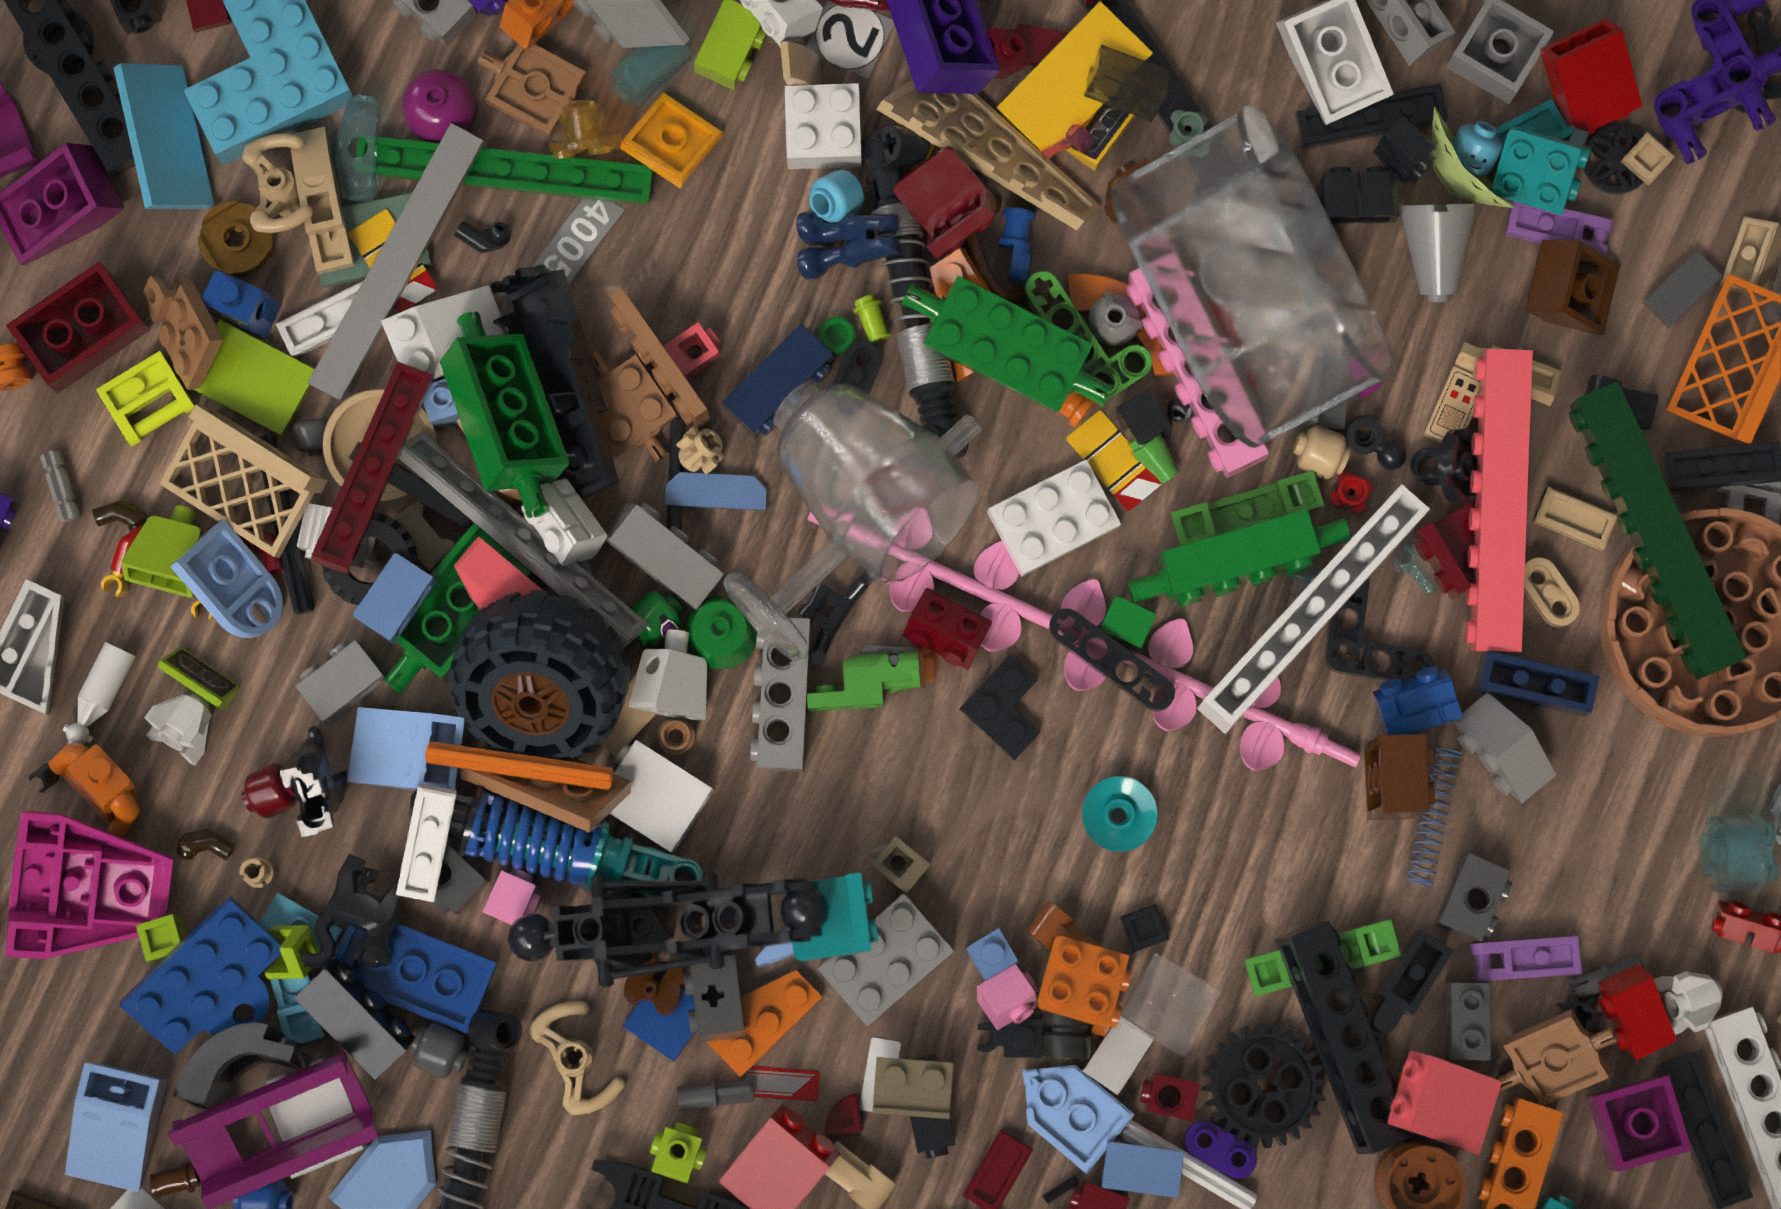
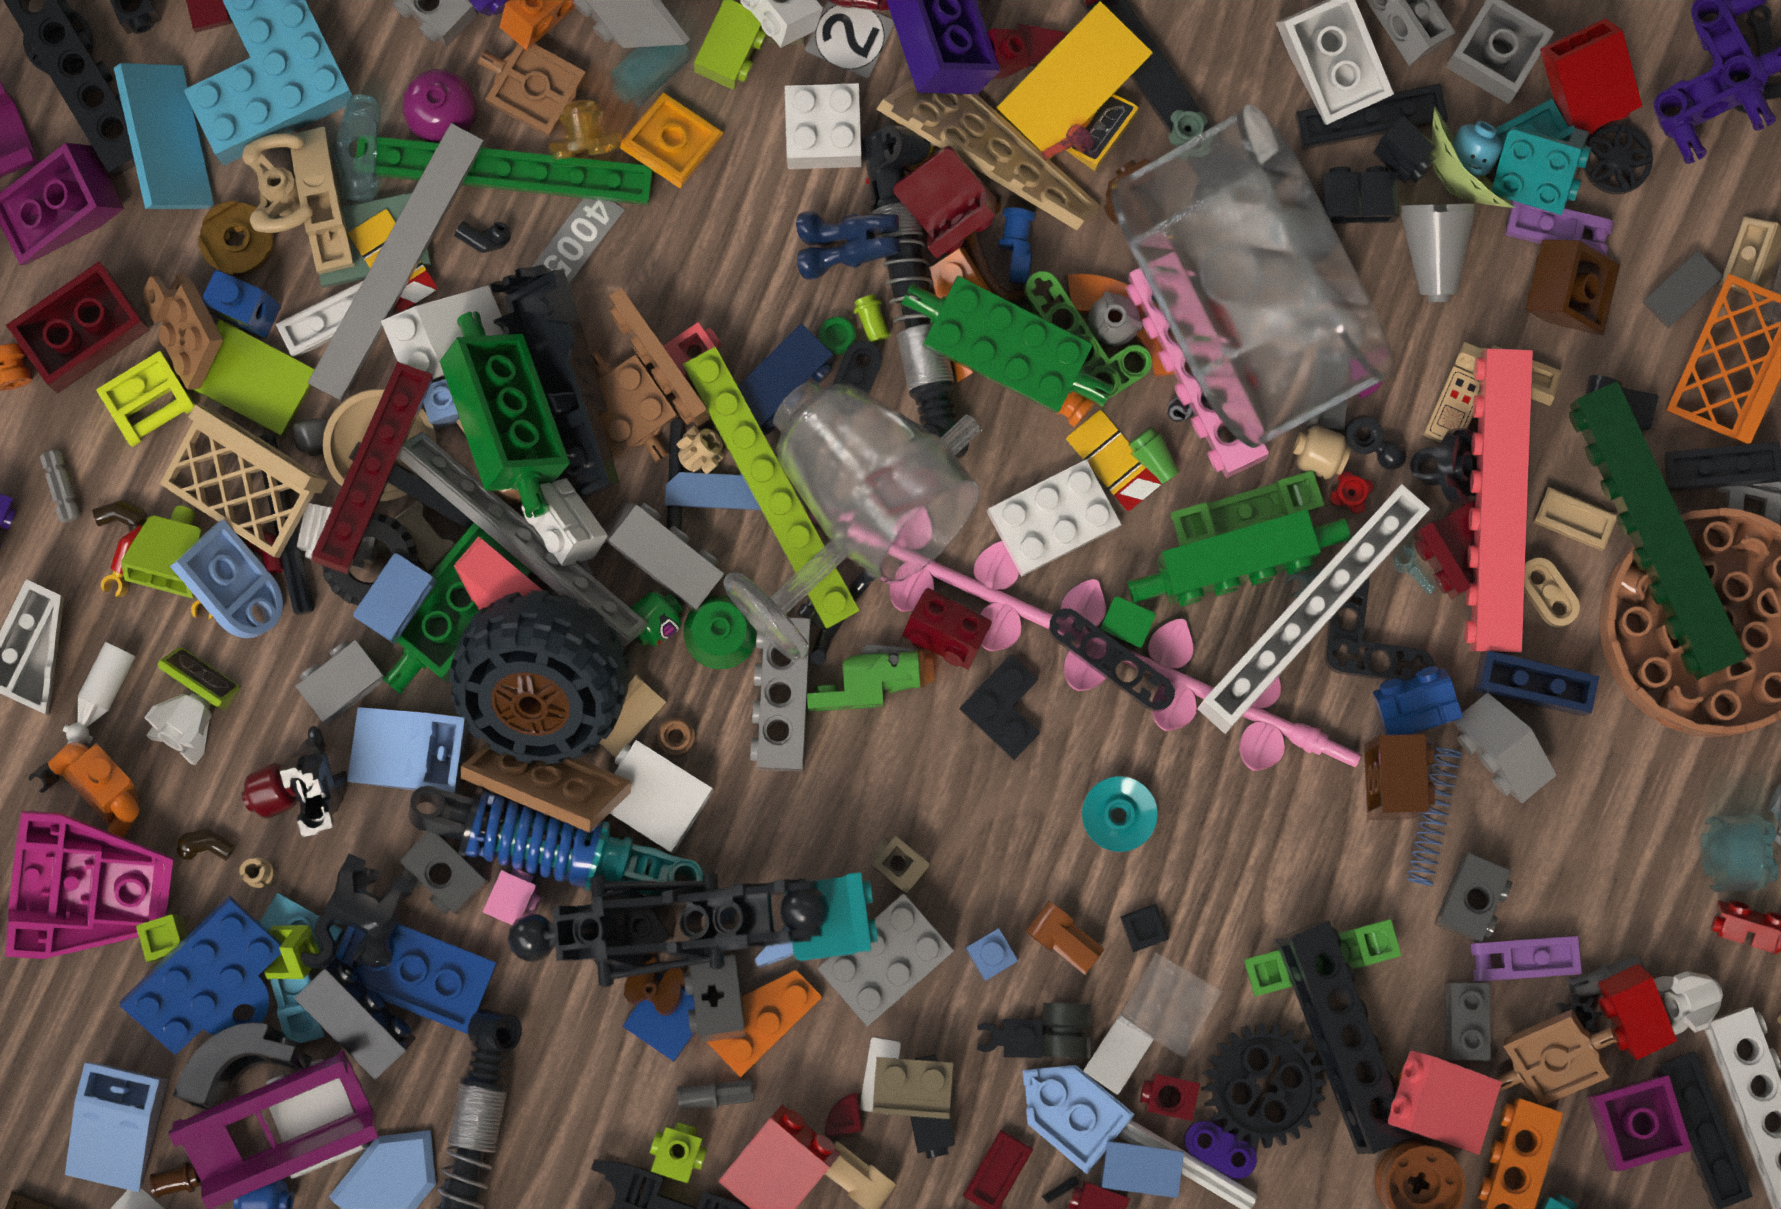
white tile [396,783,457,902] -> none
dark grey head [409,1022,469,1079] -> none
orange axle [425,741,614,790] -> none
tan piece [530,1001,625,1115] -> none
white torso [629,630,707,720] -> none
sticker [746,1066,820,1101] -> none
tan slope [780,41,823,86] -> none
medium azure head [810,170,864,223] -> none
bright pink brick [977,964,1038,1031] -> none
orange bracket [1037,936,1132,1037] -> none
clear smoke hinge [1084,44,1169,122] -> none
black panel [1116,389,1171,445] -> none
black brick [1371,930,1454,1033] -> none
tan tile [1621,132,1675,186] -> none
none -> lime plate [682,346,860,629]

